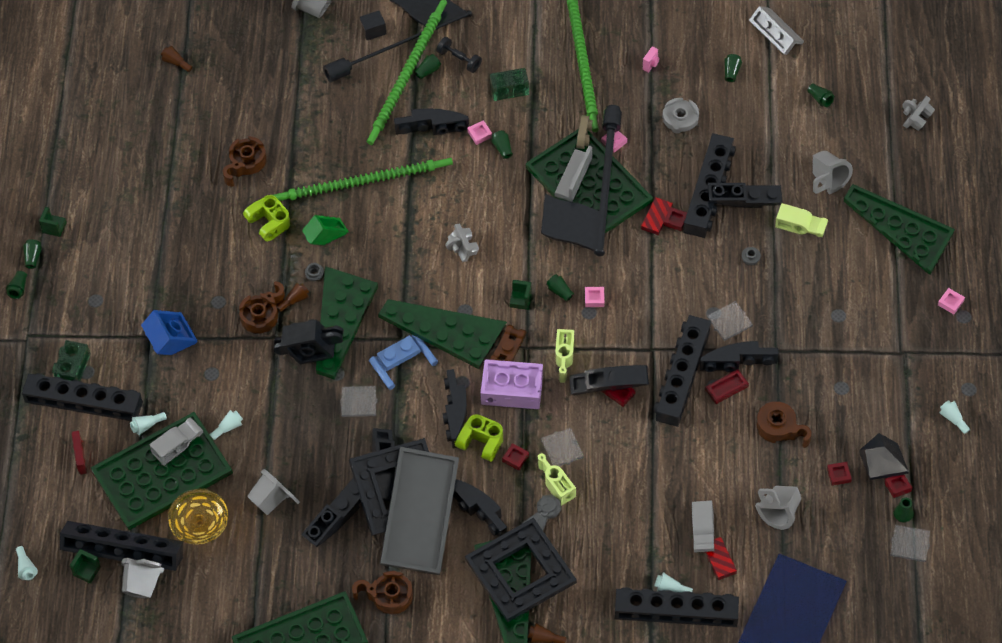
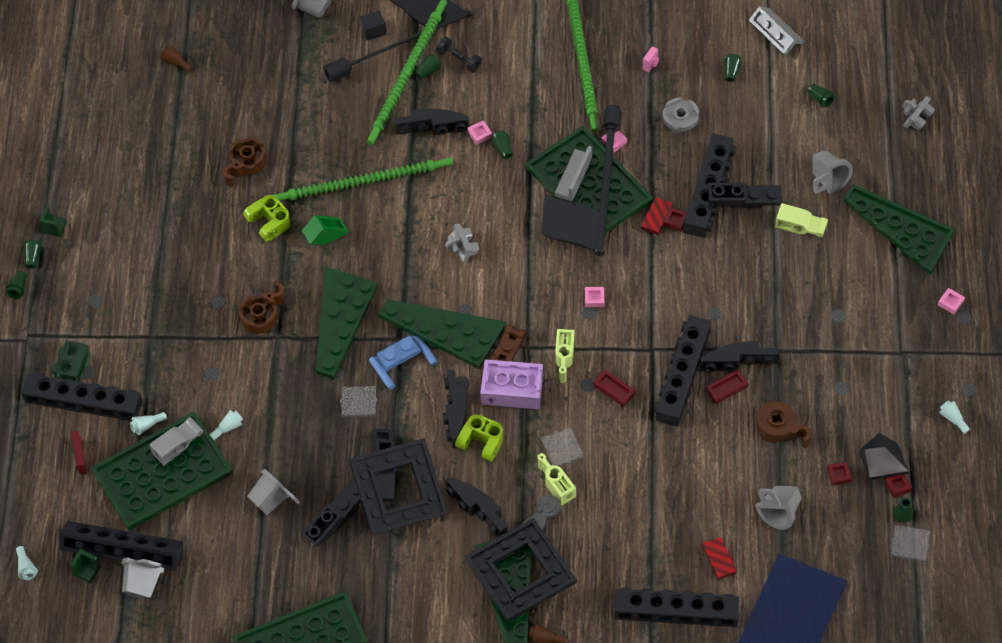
blue slope [141,310,197,355] -> none
clear yellow dish [168,489,228,544] -> none
black brick [273,319,344,365] -> none
reddish brown cone [276,283,309,312] -> none
dark grey plate [305,263,324,281] -> none
reddish brown piece [352,571,413,615] -> none
dark grey tile [380,447,459,575] -> none
clear green brick [490,68,529,101] -> none
dark red plate [502,443,529,470] -> none
dark green panel [510,280,532,310] -> none
dark green cone [546,274,574,302] -> none
black slope [569,365,649,396] -> none
dark tan plate [577,115,593,149] -> none
light aqua cone [654,572,693,593] -> none
light grey piece [692,501,714,552] -> none
clear piece [707,301,753,341] -> none
dark grey plate [741,247,761,265] -> none

